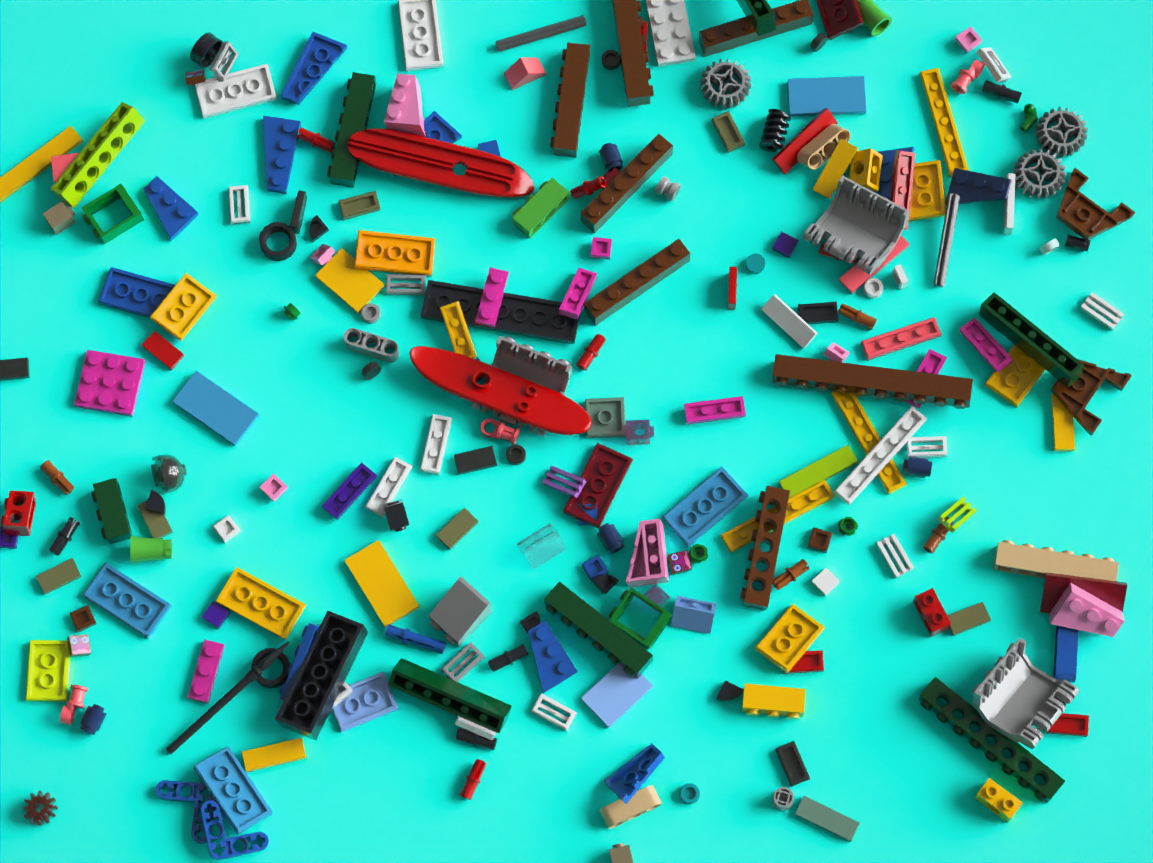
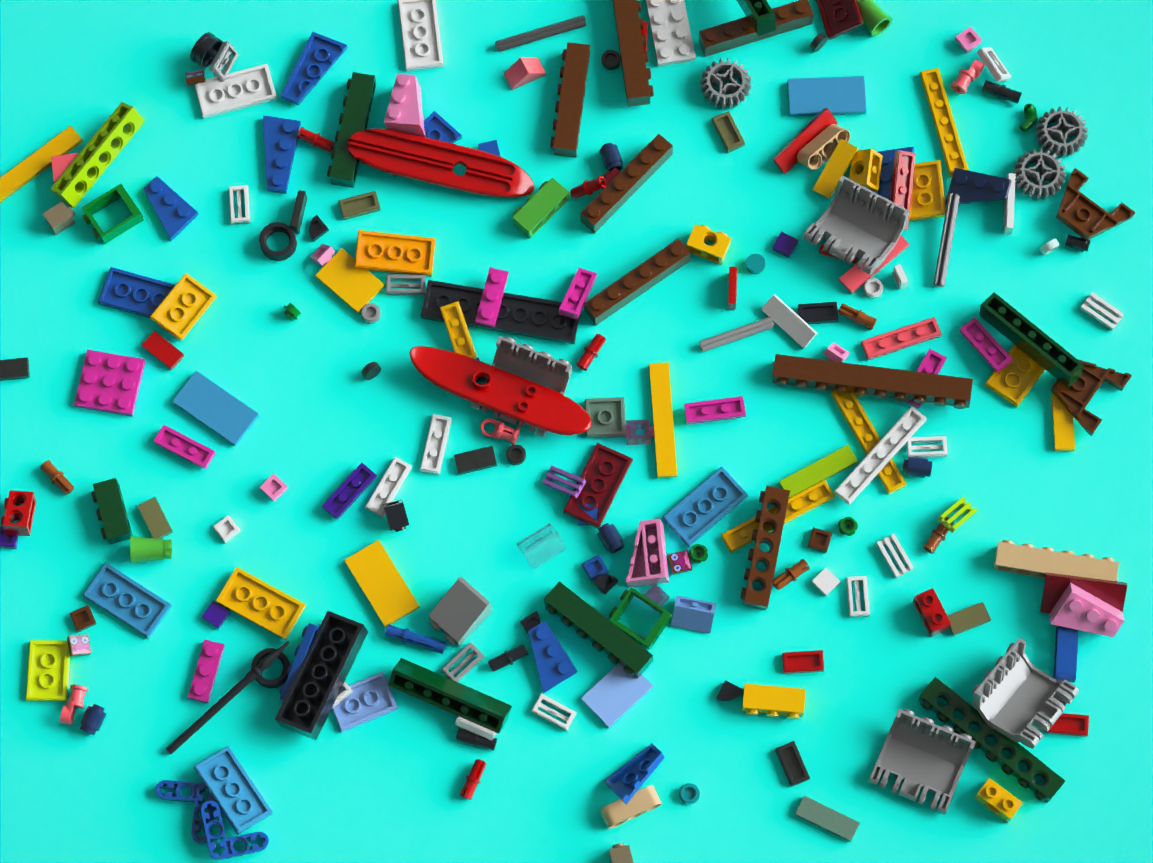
clear red gear [22,790,58,826] -> none
olive tile [36,558,82,595] -> none
black axle [49,517,80,556] -> none
black tile [145,490,166,515] -> none
clear smoke cylinder [151,454,187,495] -> none
yellow tile [242,738,307,772] -> none
light grey beam [344,328,400,362] -> none
olive tile [436,508,479,550] -> none
dark pink plate [591,237,612,260] -> none
light grey wheel [655,176,681,202] -> none
yellow tile [755,603,825,673] -> none
black piece [759,109,791,152] -> none
light grey wheel [772,787,794,811] -> none
none -> dark pink plate [154,424,216,470]
none -> yellow tile [649,362,677,478]
none -> yellow brick [686,224,731,265]
none -> light grey axle [699,317,774,352]
none -> white tile [846,576,870,618]
none -> light grey hinge [868,709,976,815]

